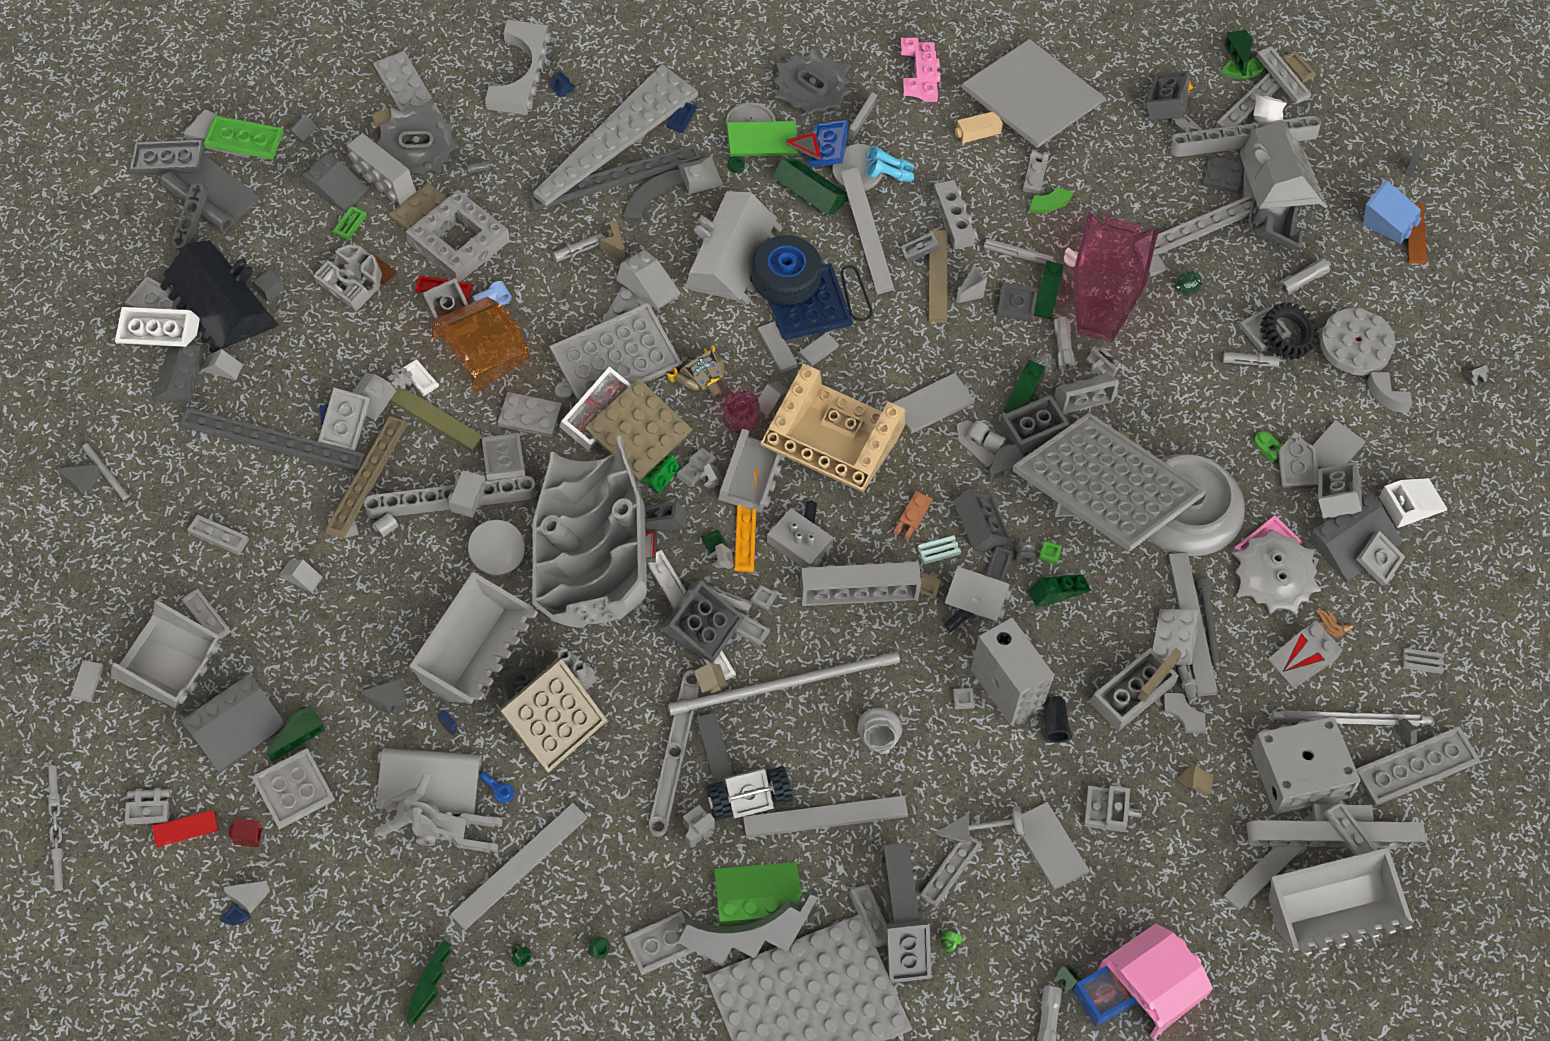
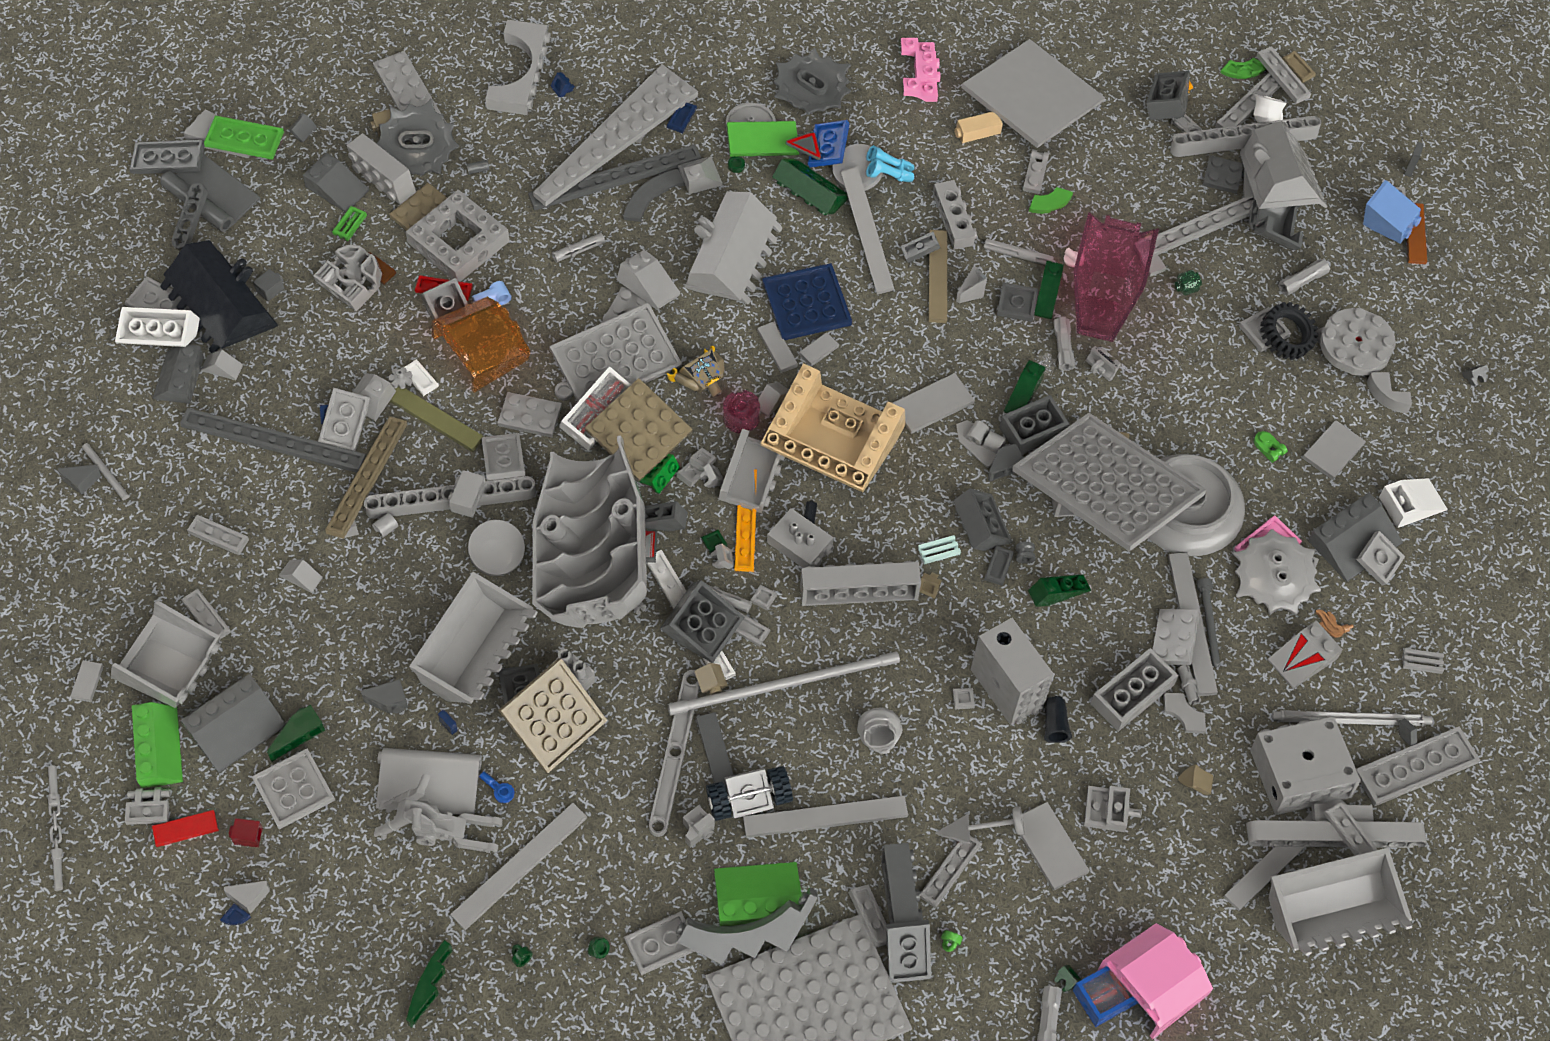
dark tan slope [600,220,625,259] -> none
black wheel [752,235,821,305] -> none
black piece [841,265,872,321] -> none
light grey tile [847,92,877,141] -> none
nougat hinge [894,491,933,541] -> none
light grey piece [944,566,1012,632] -> none
bright green tile [1039,541,1062,564] -> none
light grey slope [1054,374,1119,414] -> none
dark tan tile [1138,648,1182,702] -> none
light grey pin [1223,351,1280,368] -> none
dark green slope [1224,30,1253,76] -> none
light grey tile [1278,431,1318,488] -> none
light grey brick [1318,462,1362,518] -> none
none -> bright green slope [132,702,183,788]

